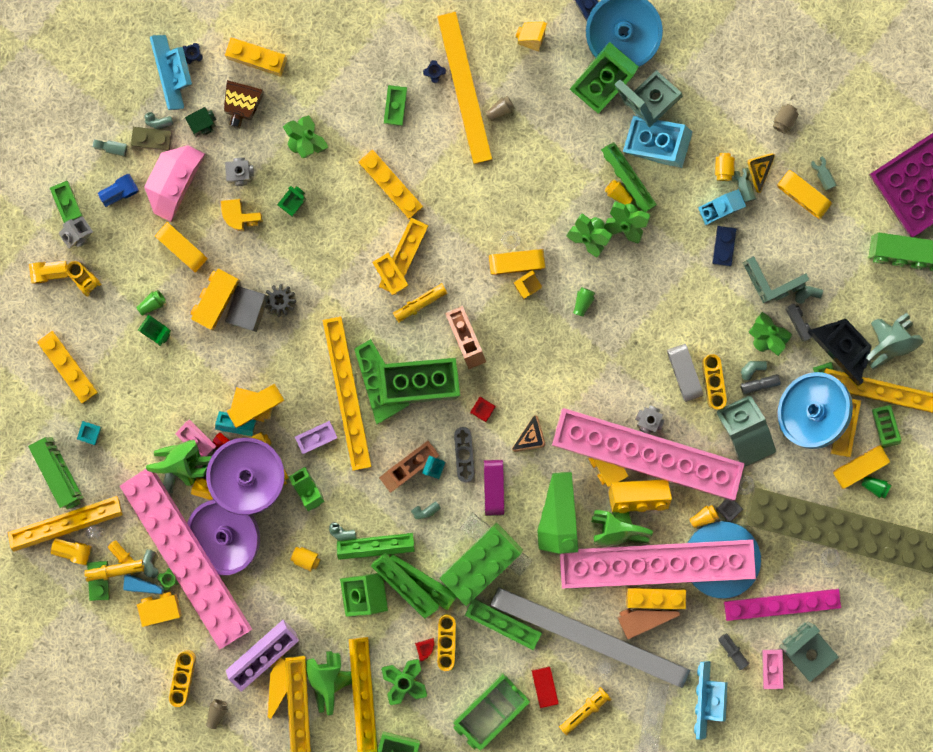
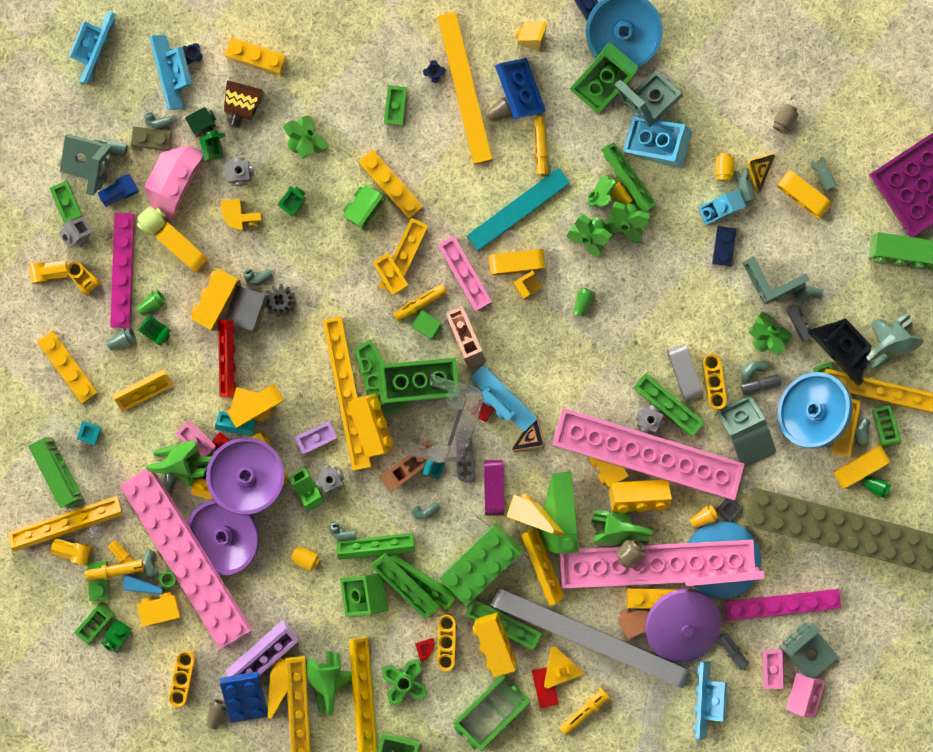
none -> sand green bracket [59,134,112,196]
none -> medium azure bracket [68,12,116,84]
none -> bright green slope [74,602,116,645]
none -> green bracket [101,619,132,653]
none -> sand green cone [106,327,136,351]
none -> dark pink plate [110,213,135,328]
none -> yellow plate [113,369,174,412]
none -> yellowish green head [137,207,166,235]
none -> green bracket [199,130,226,161]
none -> red plate [218,320,236,397]
none -> blue plate [219,672,268,723]
none -> sand green arm [244,269,273,285]
none -> light grey brick [316,465,345,494]
none -> slope [343,184,385,230]
none -> yellow brick [348,394,394,457]
none -> clear windscreen [408,374,484,463]
none -> bright green brick [412,311,443,340]
none -> bright pink plate [438,236,492,312]
none -> teal tile [466,168,570,251]
none -> medium azure bracket [470,365,537,431]
none -> yellow brick [473,612,518,677]
none -> blue plate [495,58,546,120]
none -> yellow slope [507,494,564,536]
none -> yellow plate [521,527,565,606]
none -> yellow pin [533,117,549,176]
none -> yellow piece [544,646,583,688]
none -> bright green plate [588,175,617,207]
none -> dark tan head [617,539,646,568]
none -> bright green plate [632,373,704,438]
none -> medium lavender dish [645,589,721,662]
none -> bright pink plate [685,567,764,586]
none -> bright pink panel [787,673,826,718]
none -> sand green arm [855,417,871,447]

